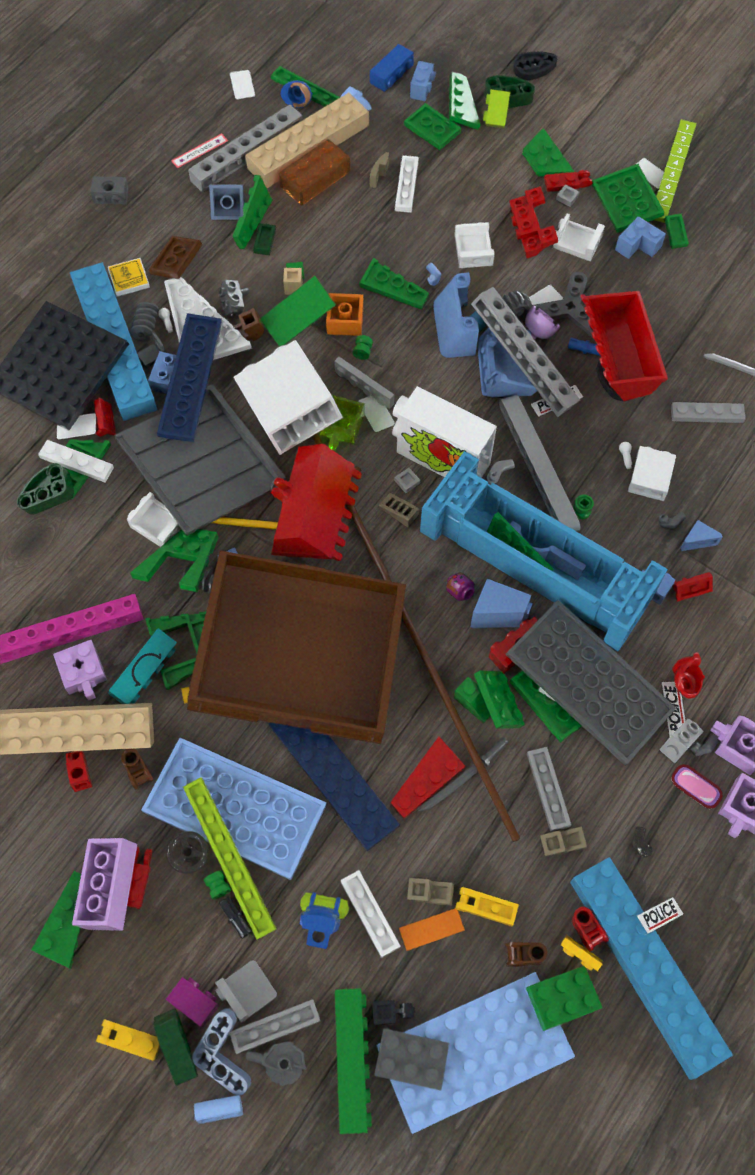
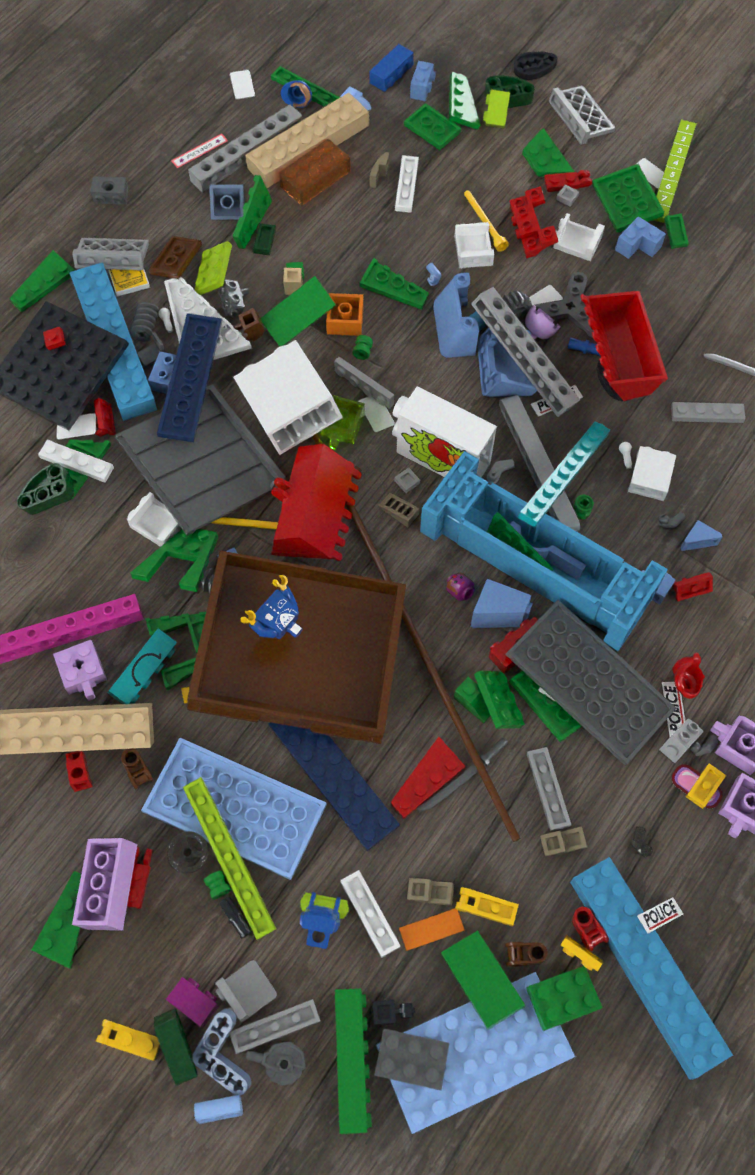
none -> green wing [10,250,75,312]
none -> red plate [43,326,65,350]
none -> light grey fence [72,238,149,270]
none -> lime plate [194,241,232,295]
none -> blue torso [241,575,303,639]
none -> green tile [441,931,525,1030]
none -> yellow piece [464,190,509,252]
none -> teal plate [518,422,610,527]
none -> light grey fence [549,86,615,145]
none -> yellow plate [686,763,726,809]

